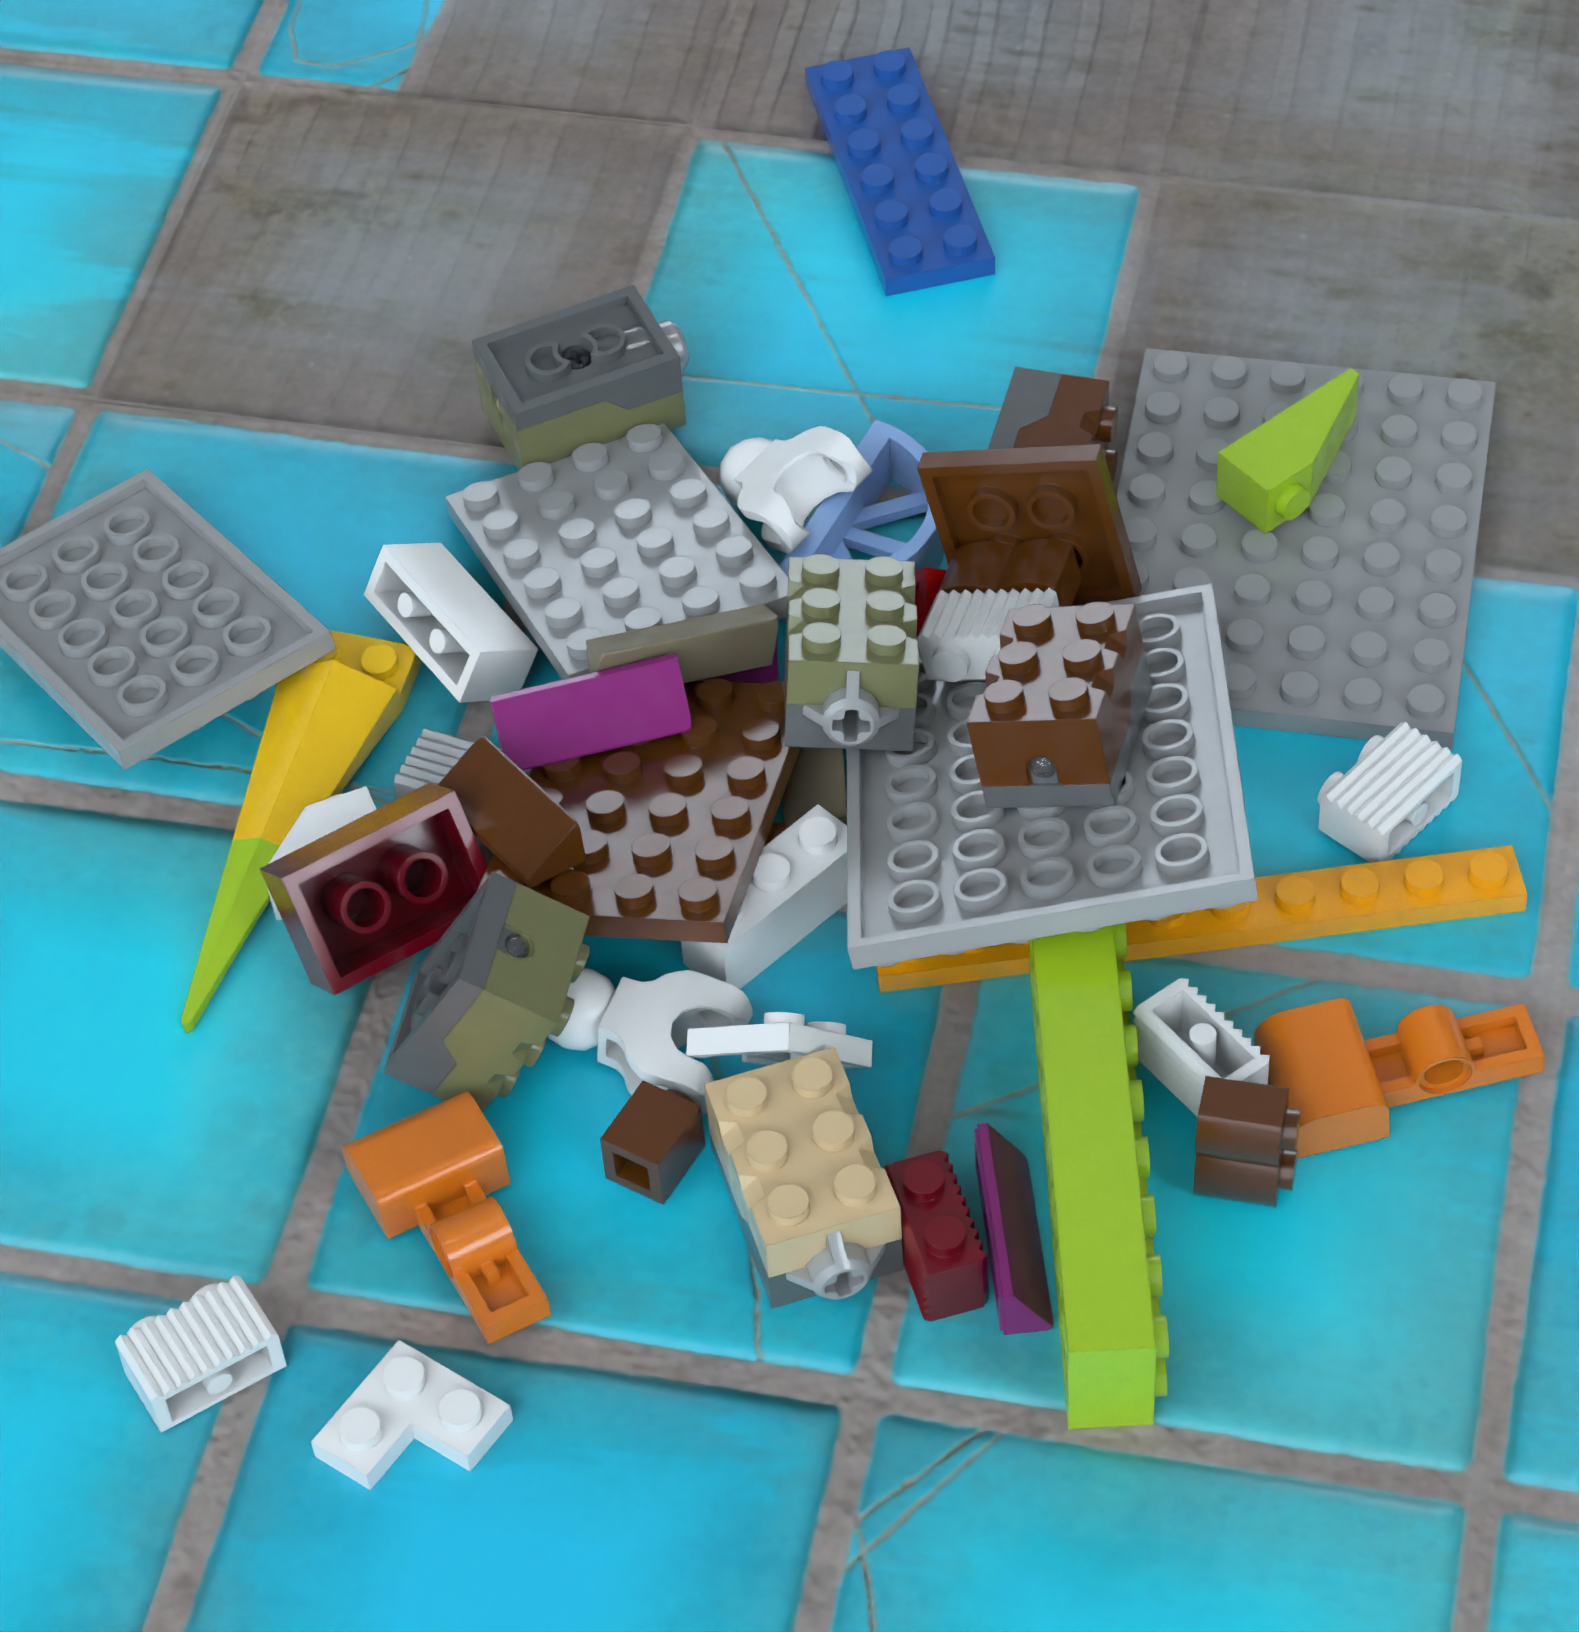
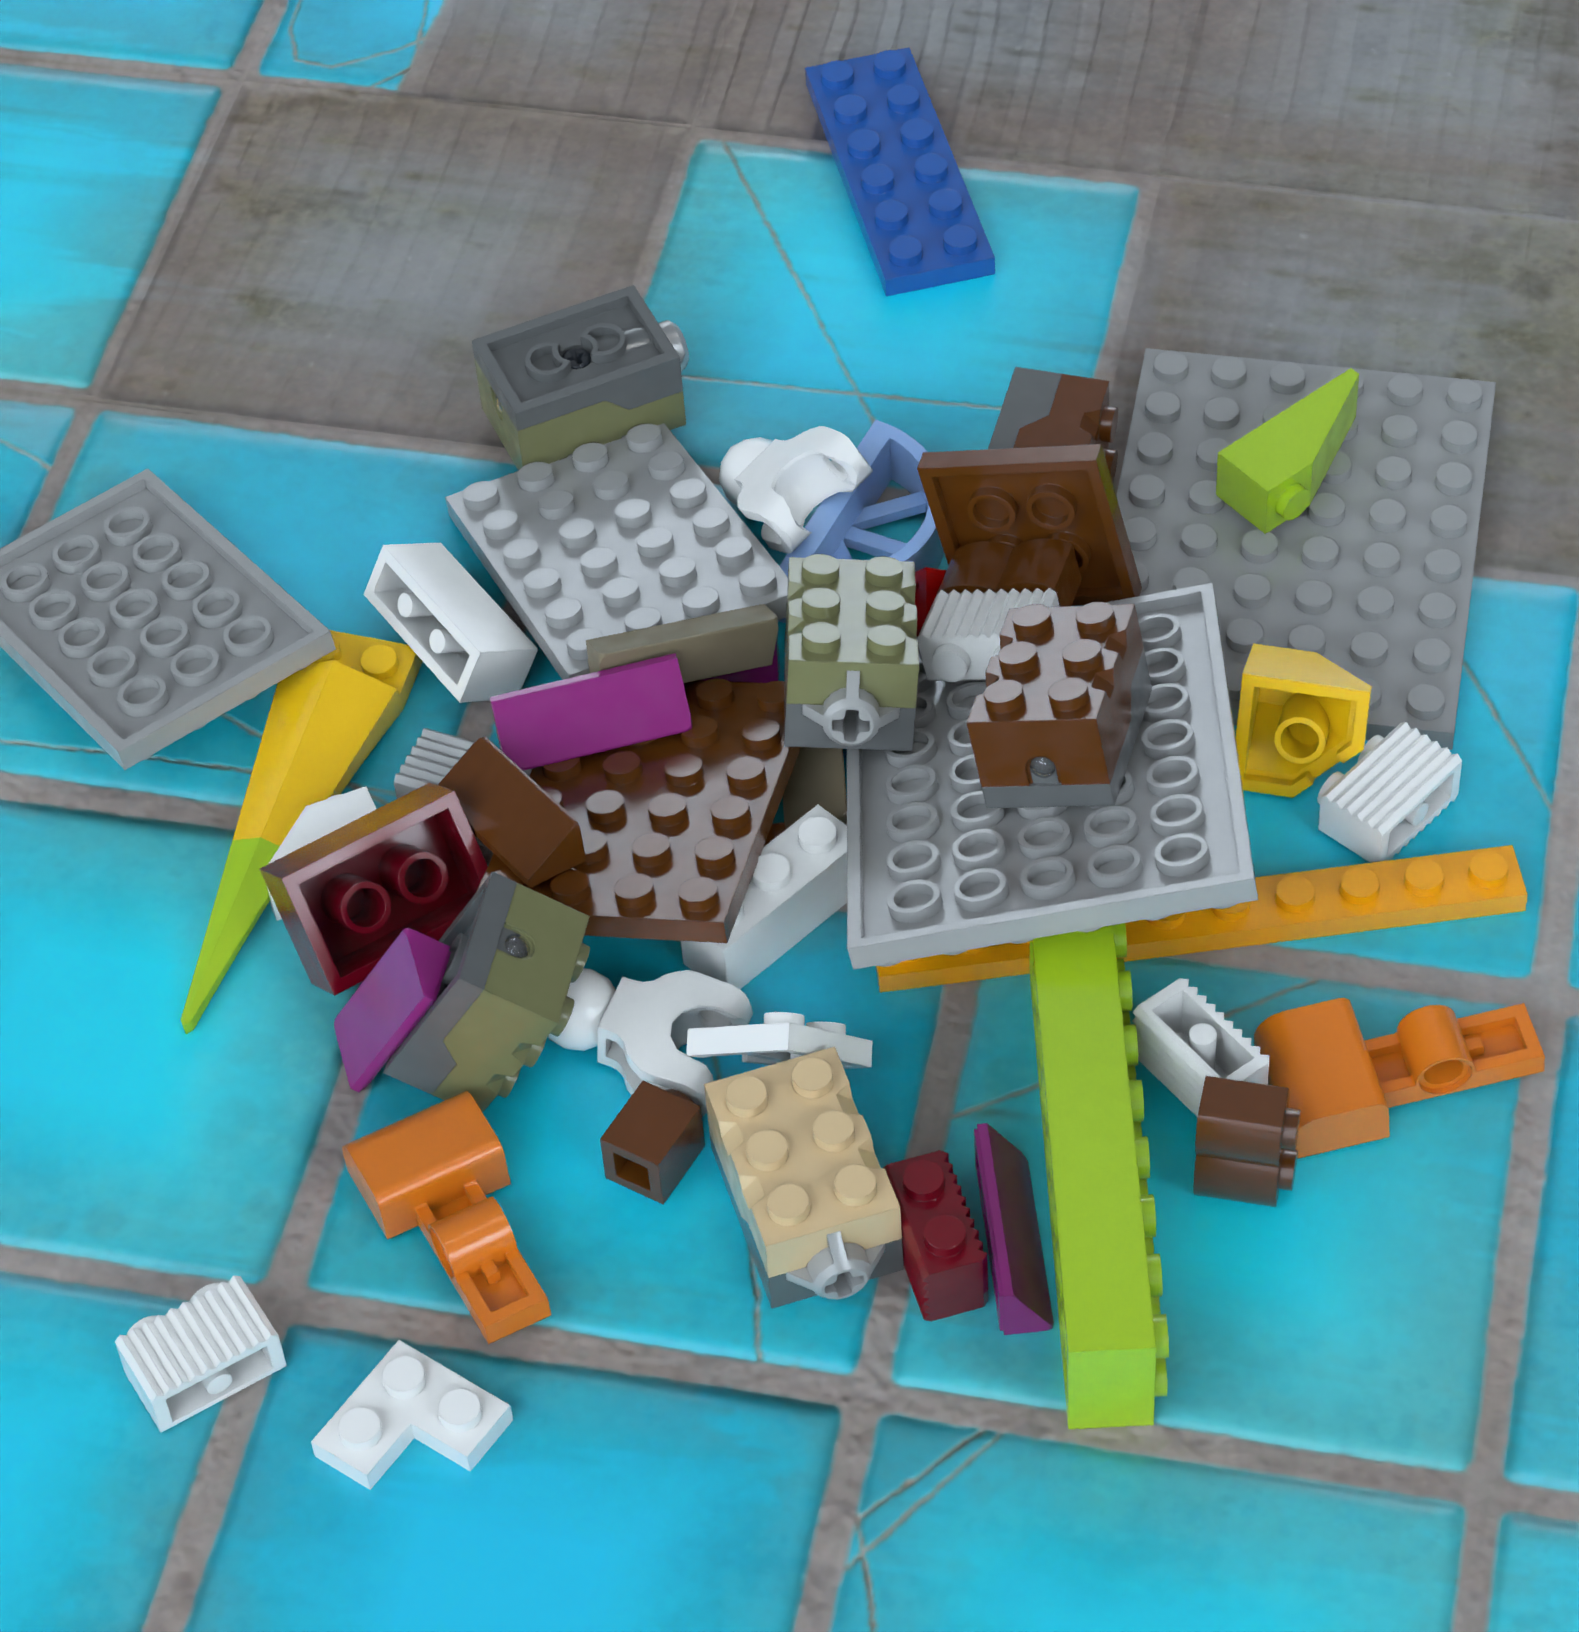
none -> magenta slope [334,928,451,1092]
none -> yellow slope [1236,643,1372,798]

